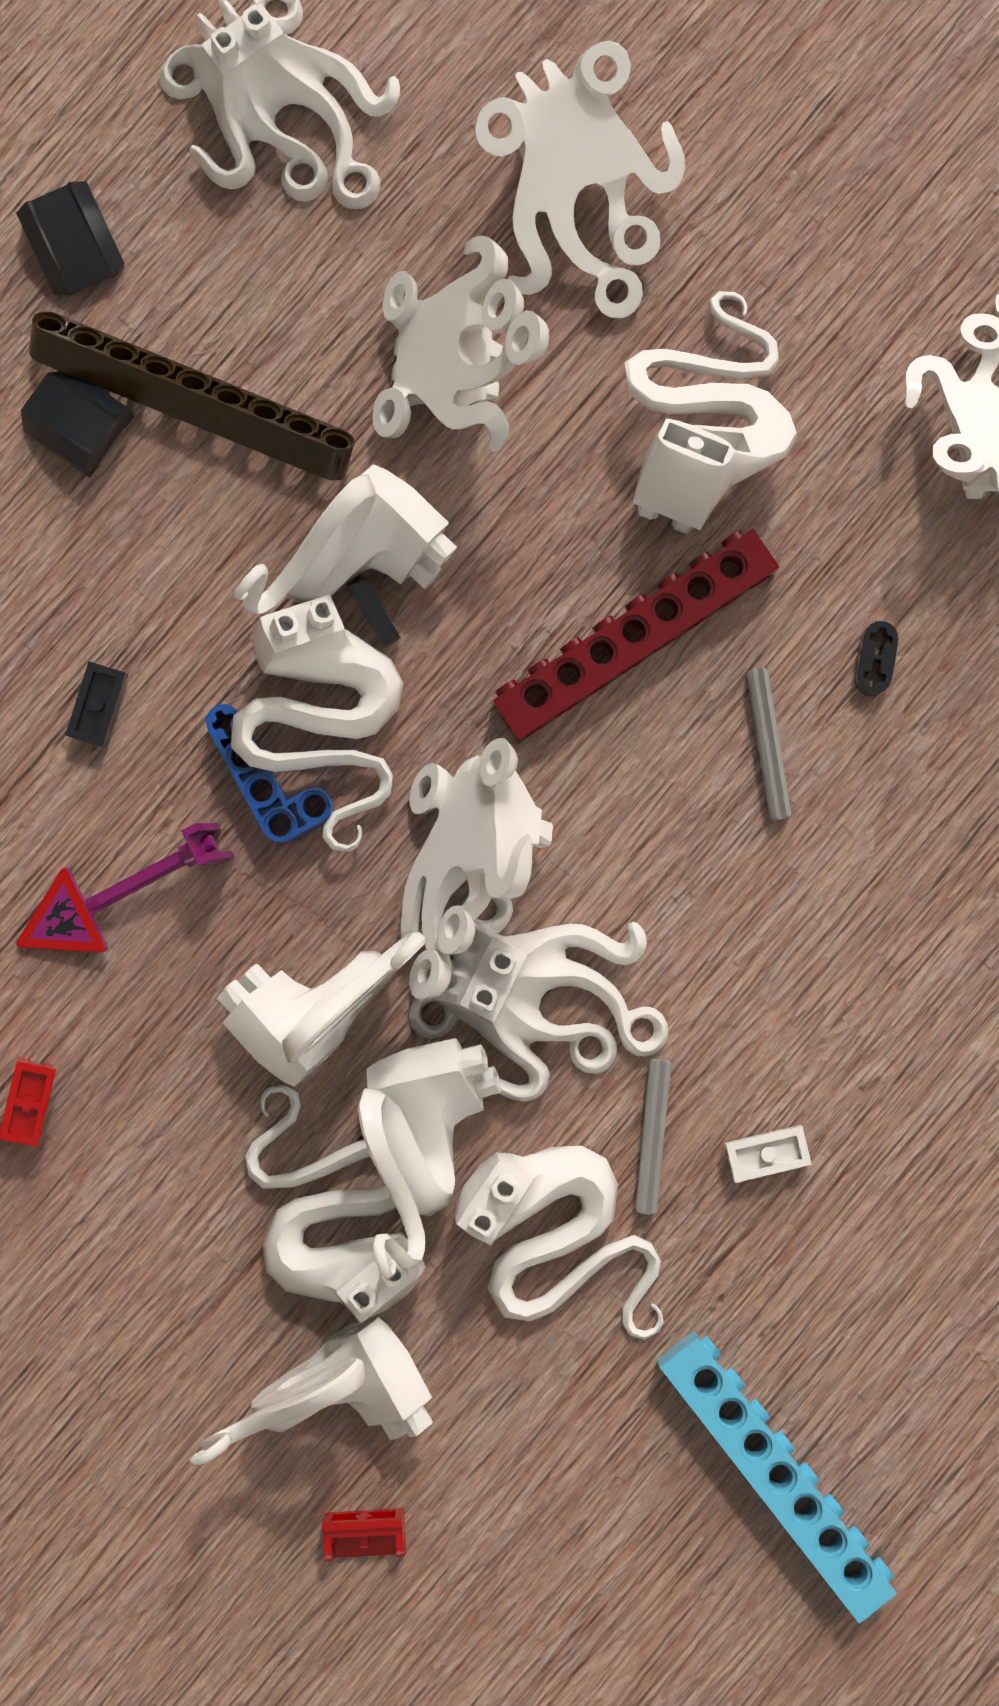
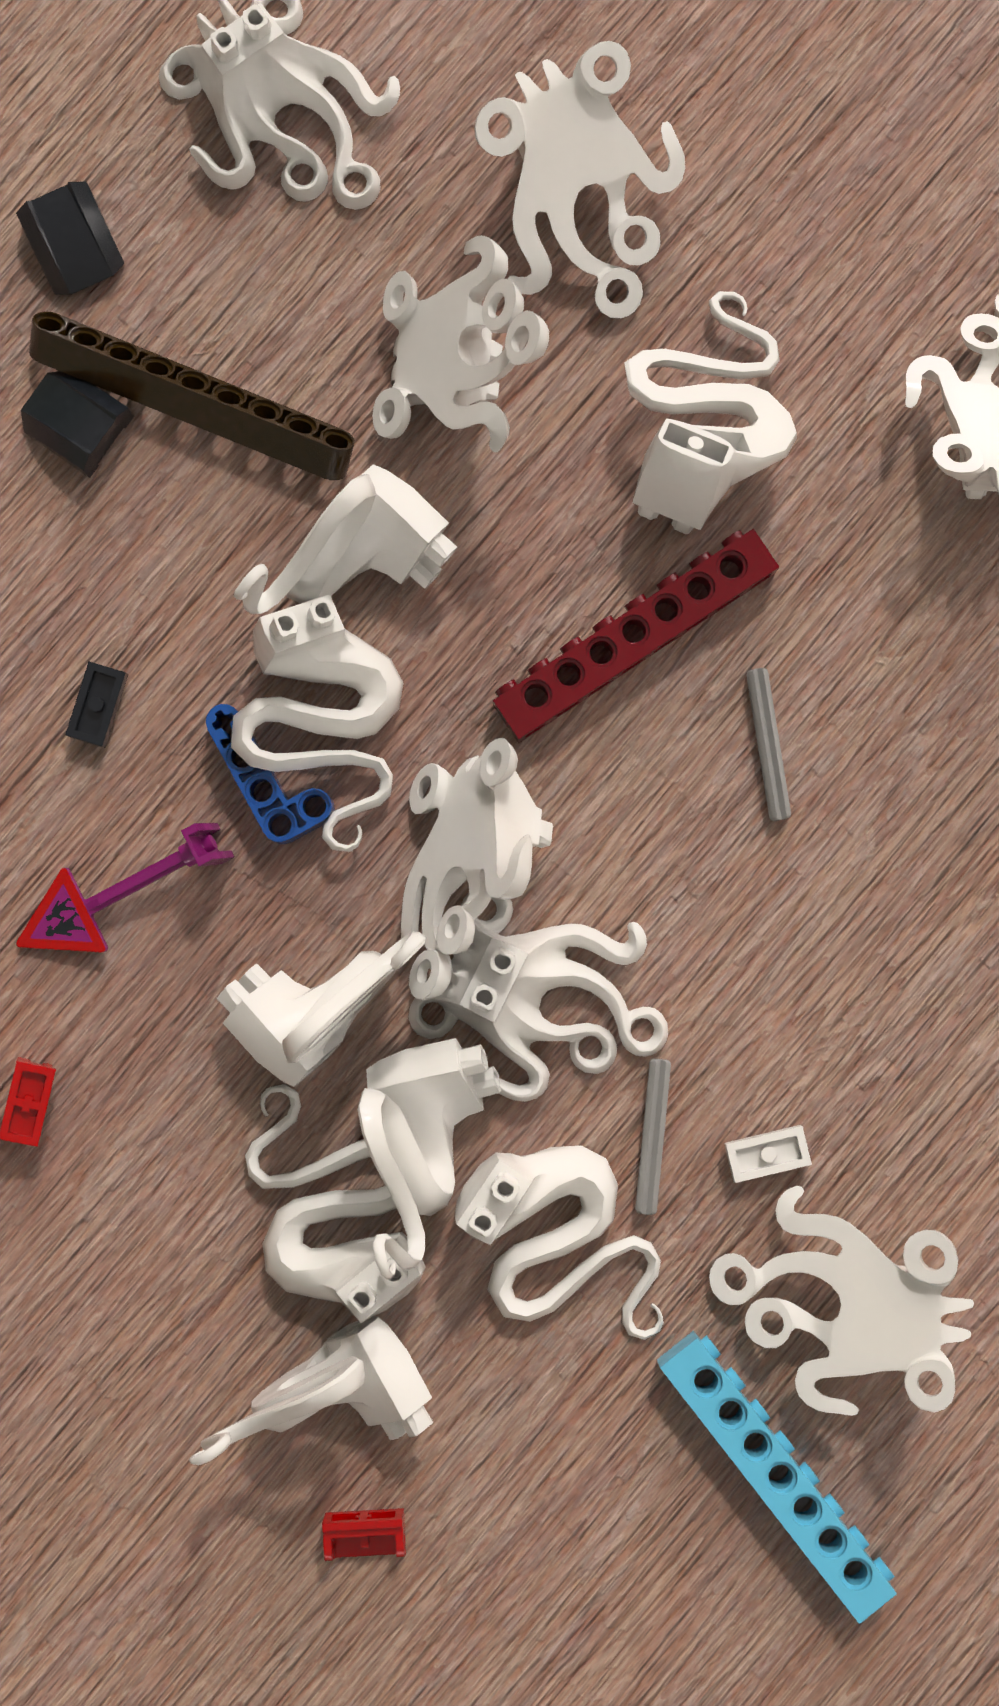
black beam [347,576,401,648] -> none
black beam [854,621,898,696] -> none
none -> white hips [709,1186,974,1416]

